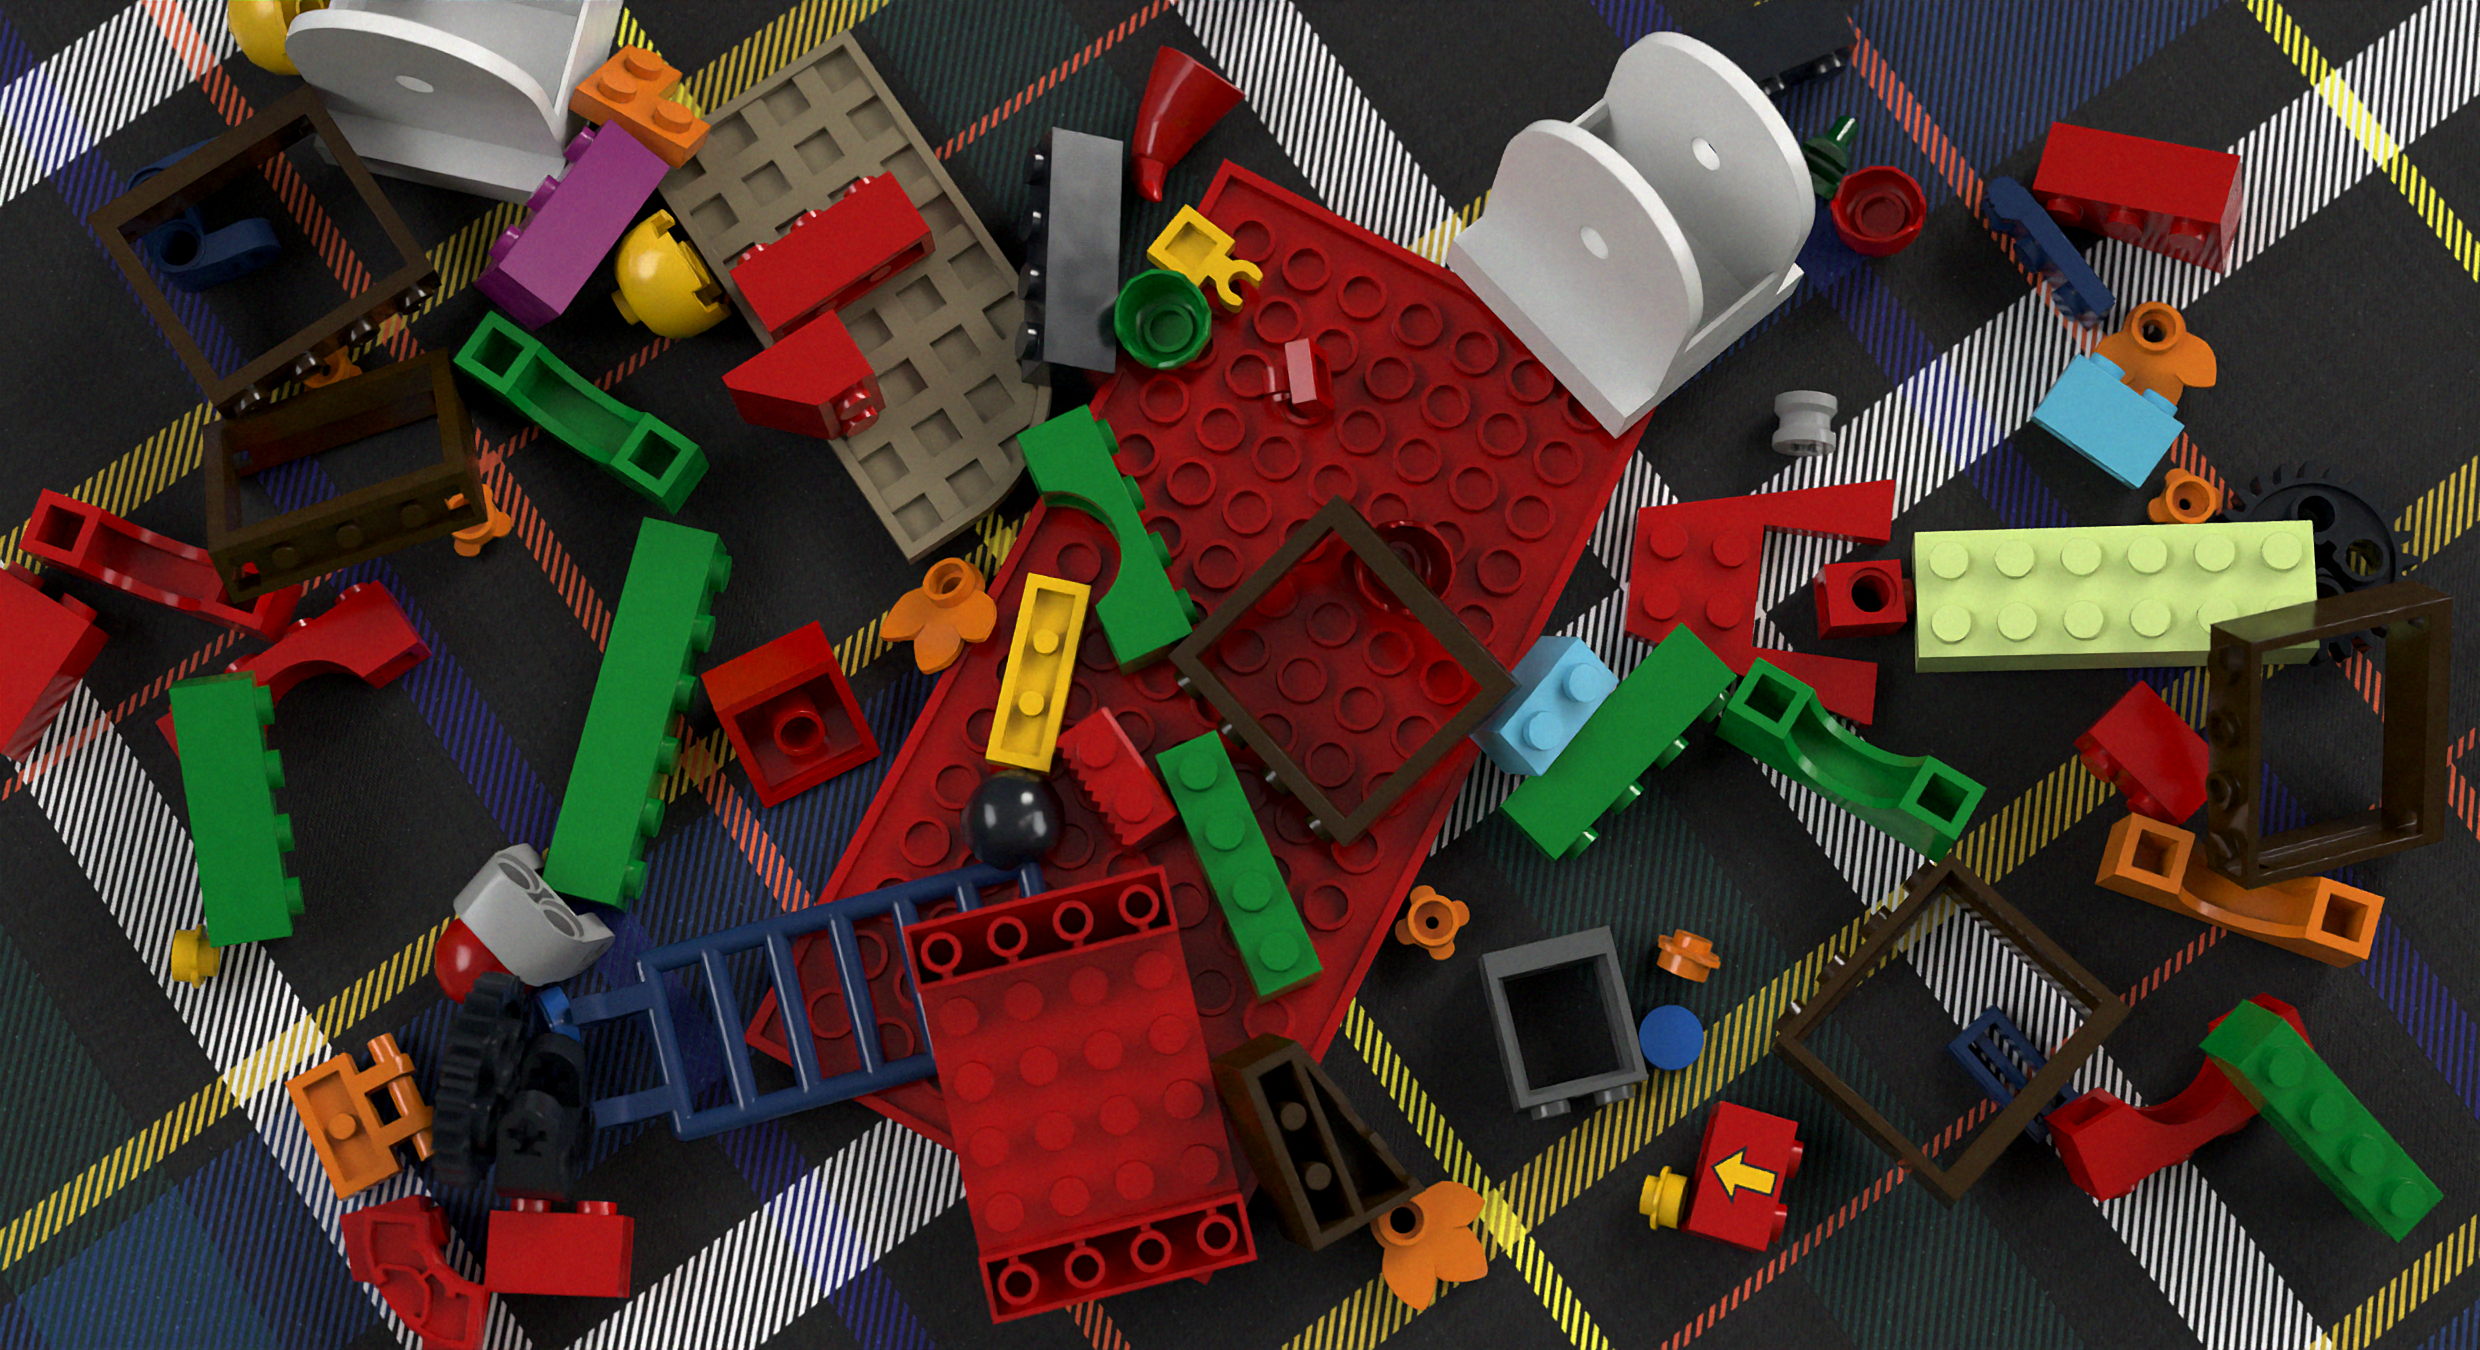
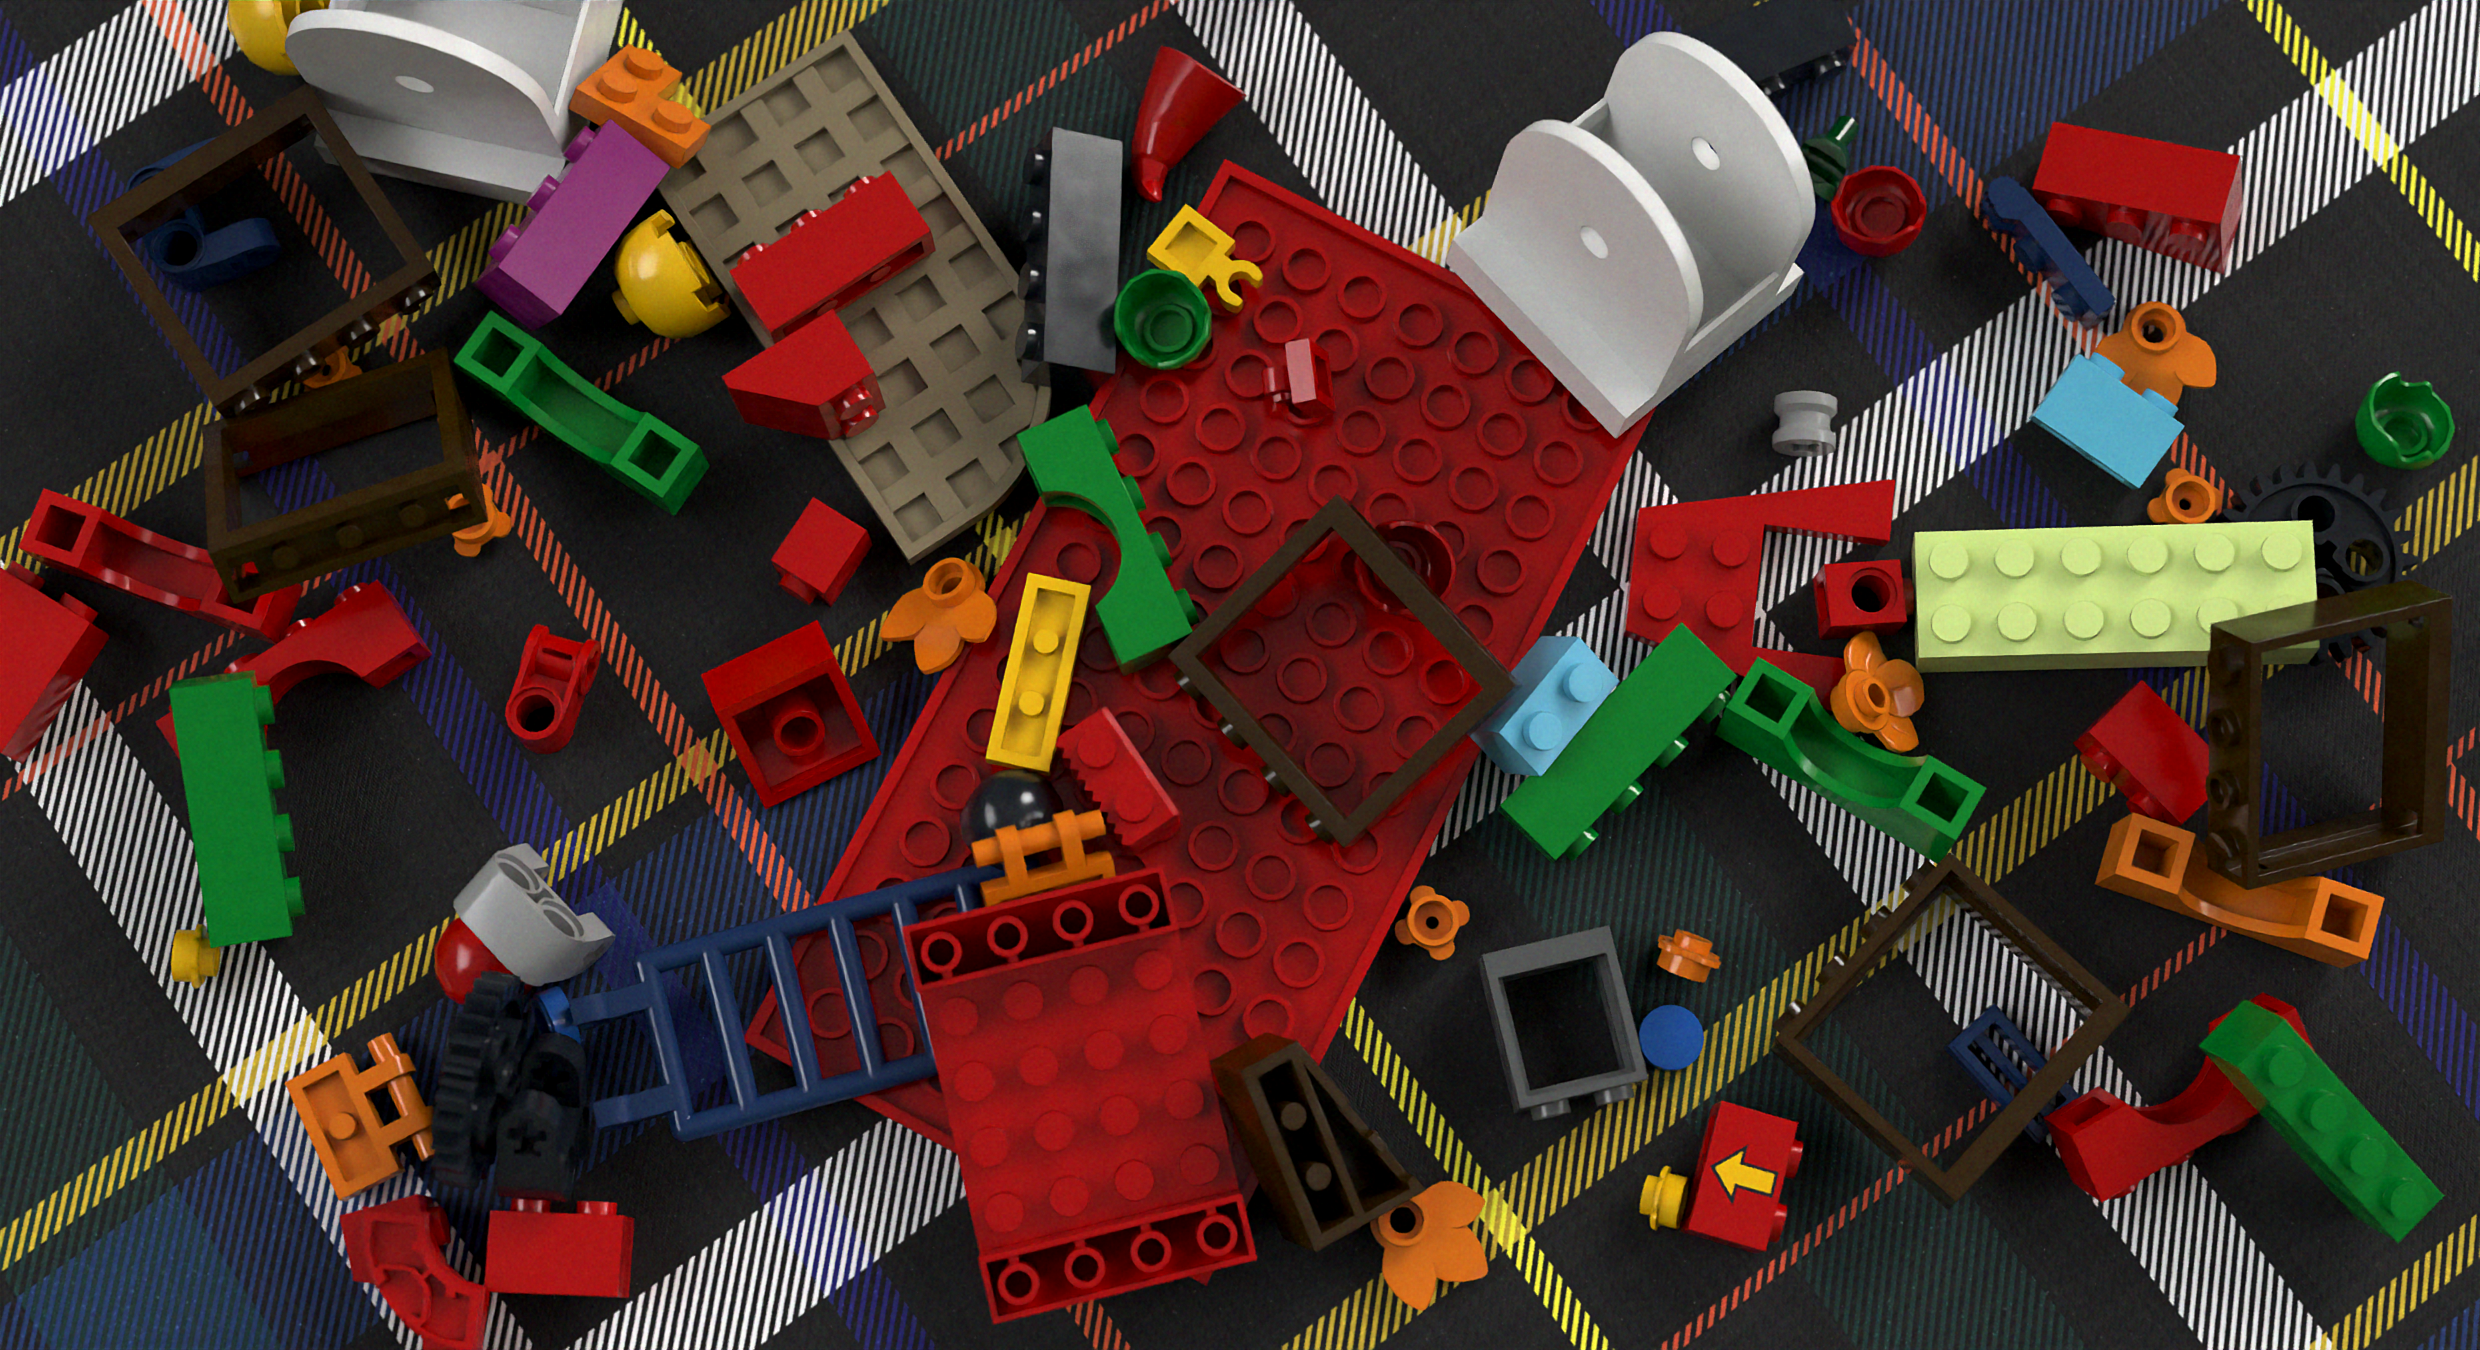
green brick [542,517,732,914] -> none
green brick [1155,730,1323,1004] -> none
none -> red piece [505,624,602,754]
none -> red brick [771,497,873,607]
none -> orange plate [971,809,1116,907]
none -> orange plate [1830,630,1924,753]
none -> green hair [2355,371,2455,471]

